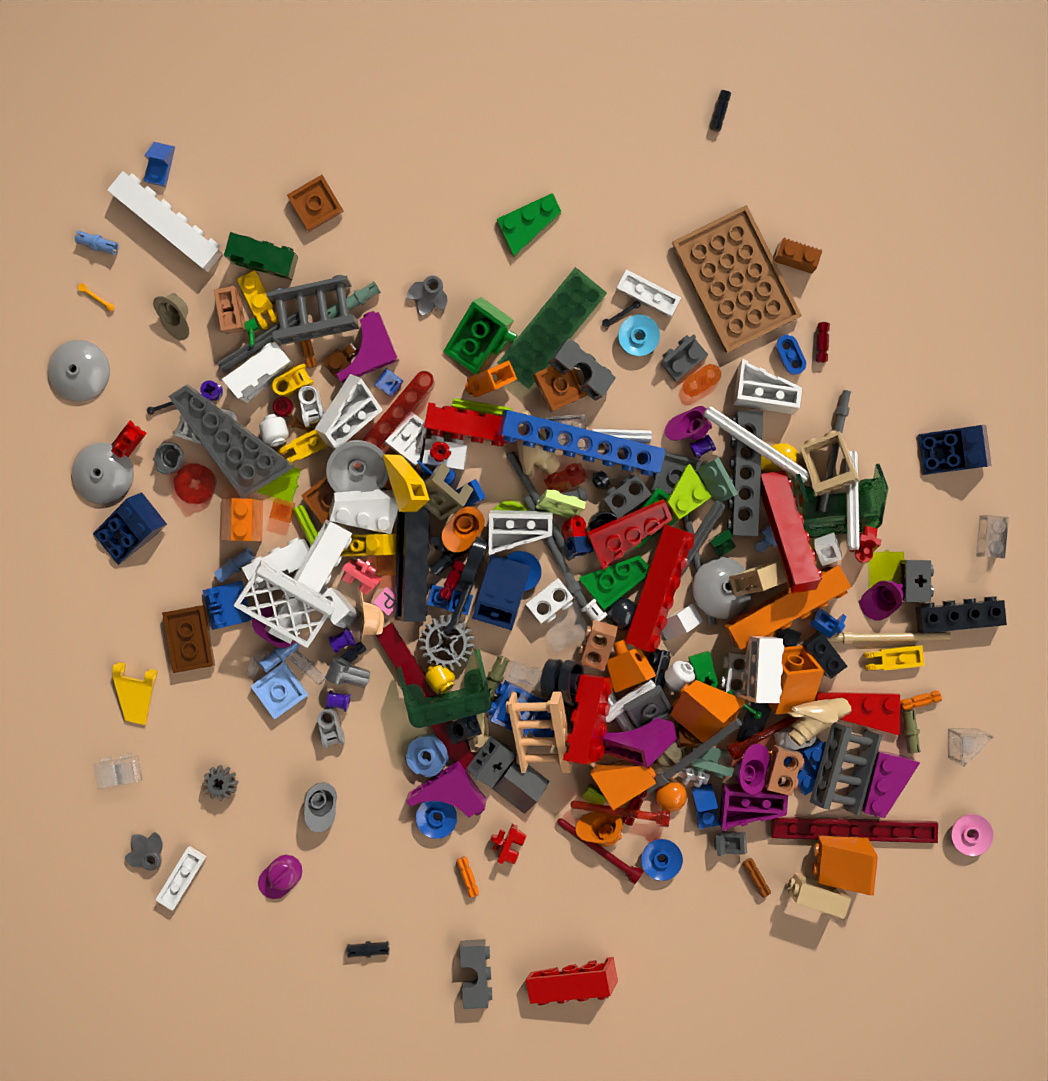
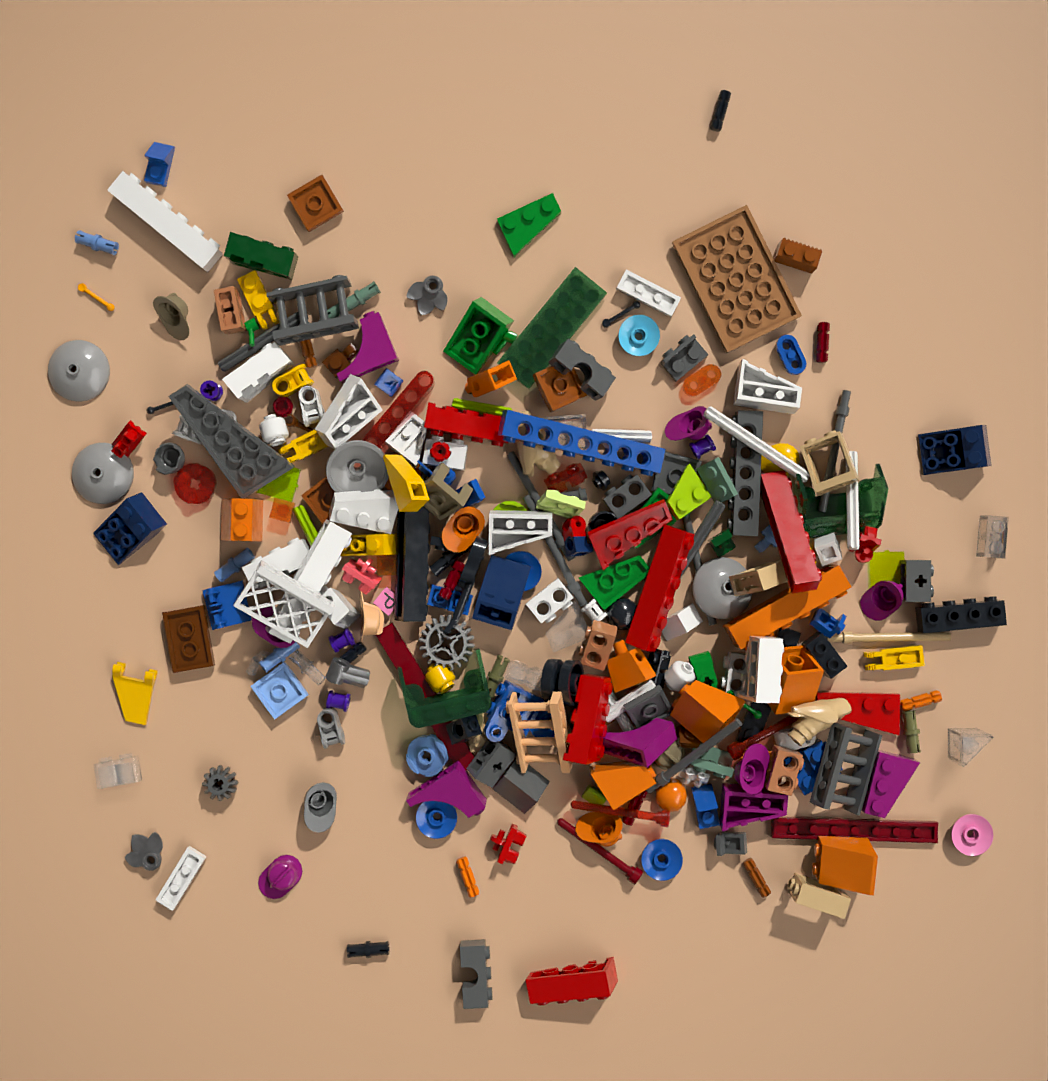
none -> blue plate [484,701,511,742]

